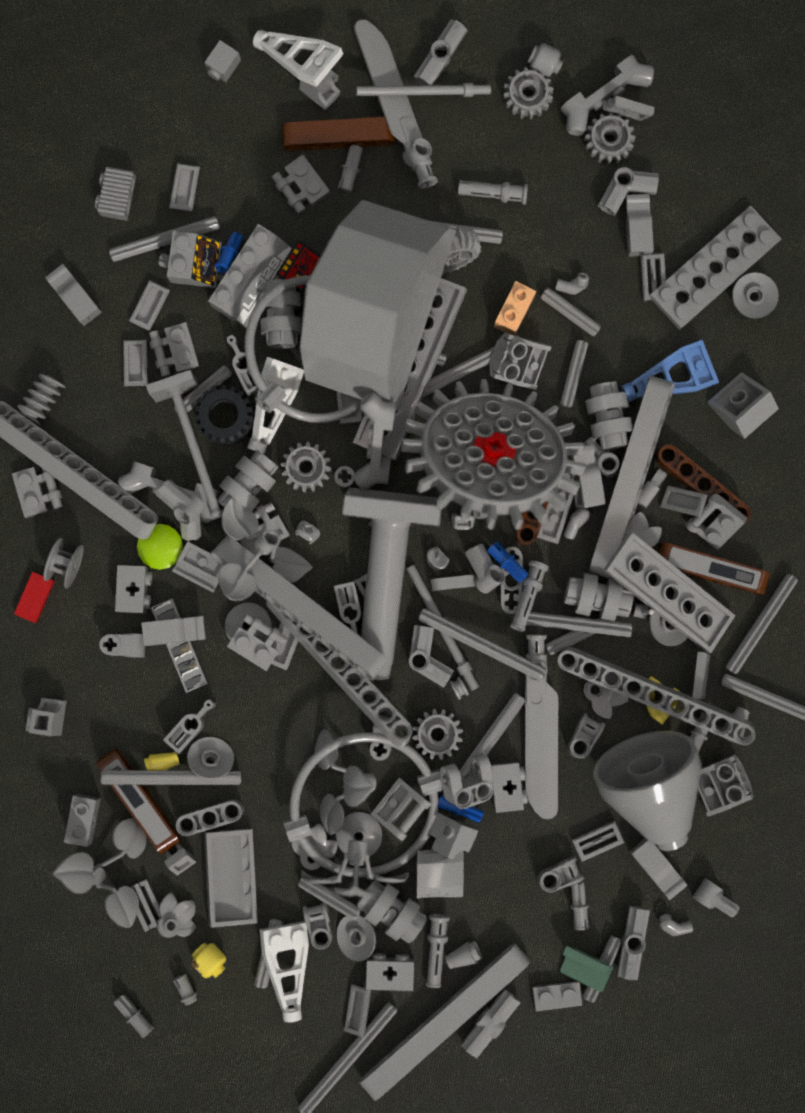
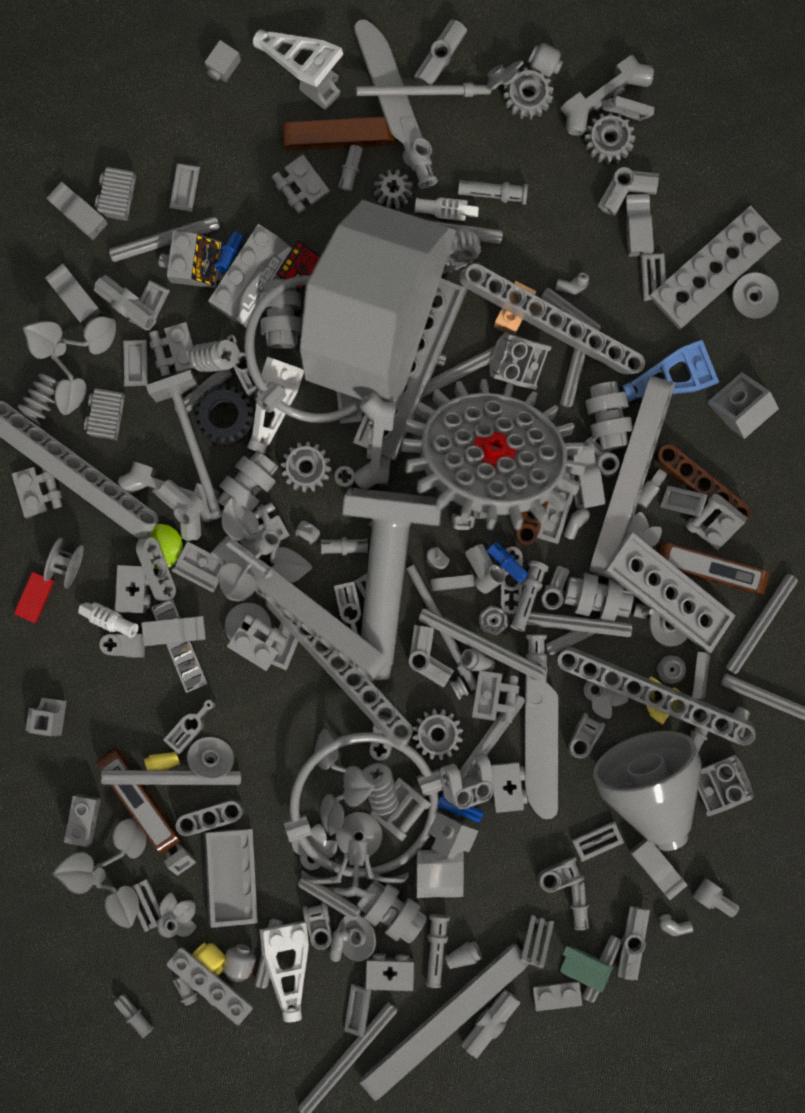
none -> light grey plant [23,316,116,415]
none -> light grey piece [46,182,108,240]
none -> white hinge [78,602,138,638]
none -> light grey brick [84,388,125,440]
none -> light grey piece [94,275,158,330]
none -> light grey beam [136,538,176,601]
none -> light grey bracket [167,947,253,1025]
none -> light grey piece [190,340,238,372]
none -> light grey head [223,944,256,982]
none -> light grey piece [226,541,274,579]
none -> light grey pin [321,537,368,555]
none -> light grey arm [329,929,349,962]
none -> light grey piece [362,764,399,816]
none -> light grey gear [374,169,412,209]
none -> white hinge [415,197,479,221]
none -> light grey beam [459,264,645,375]
none -> light grey cone [460,648,495,672]
none -> light grey plate [472,671,519,723]
none -> light grey plate [479,606,508,635]
none -> light grey plate [486,60,523,91]
none -> light grey tile [520,915,554,968]
none -> light grey axle [540,566,569,610]
none -> light grey plate [657,655,686,684]

